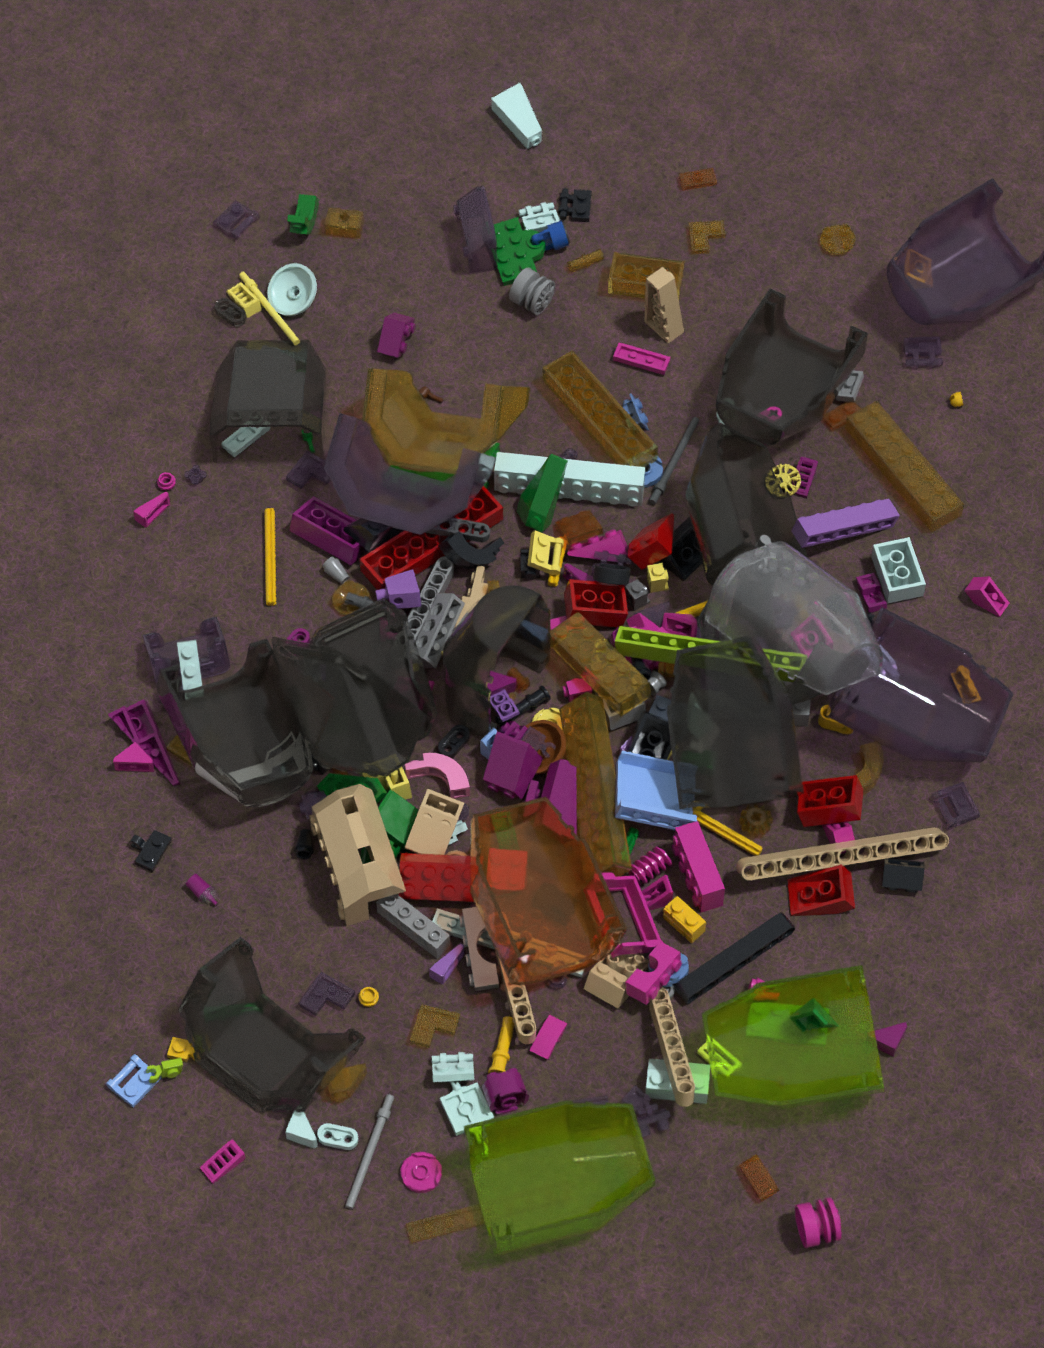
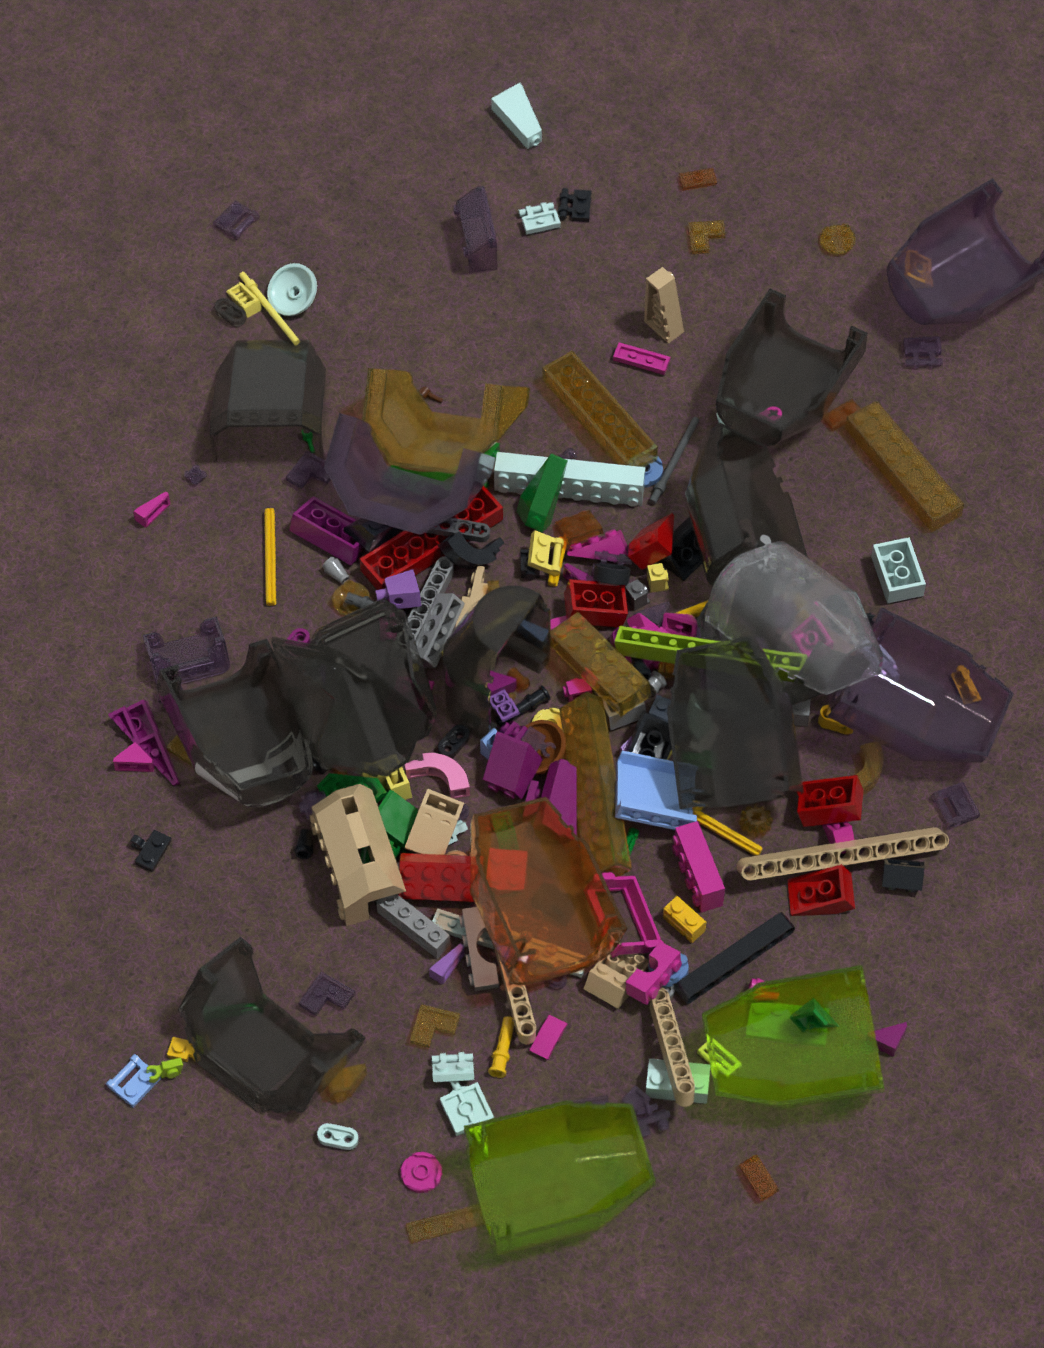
dark pink plate [157,472,176,490] -> none
light aqua plate [177,640,204,700] -> none
magenta piece [186,874,218,906] -> none
dark pink slope [200,1139,246,1184] -> none
light aqua hinge [222,415,271,458] -> none
light aqua slope [286,1105,318,1148] -> none
green arch [287,194,319,235] -> none
clear yellow brick [325,208,364,239] -> none
light grey bar [345,1094,394,1209] -> none
yellow plate [358,987,379,1007] -> none
magenta brick [377,312,416,358] -> none
magenta brick [482,1068,529,1114] -> none
green plate [484,217,570,286] -> none
light grey wheel [509,268,555,315] -> none
clear yellow pin [567,249,604,272] -> none
clear yellow brick [608,252,685,299] -> none
medium blue hinge [622,394,649,433] -> none
dark pink piece [627,847,672,887] -> none
dark pink slope [642,875,673,911] -> none
light yellow wheel [766,464,801,498] -> none
magenta slope [789,457,818,498] -> none
medium lavender brick [791,499,900,548] -> none
dark pink wheel [795,1197,841,1248] -> none
light grey plate [828,369,864,402] -> none
magenta slope [856,573,887,612] -> none
yellow hinge [949,392,963,407] -> none
dark pink slope [964,576,1009,617] -> none

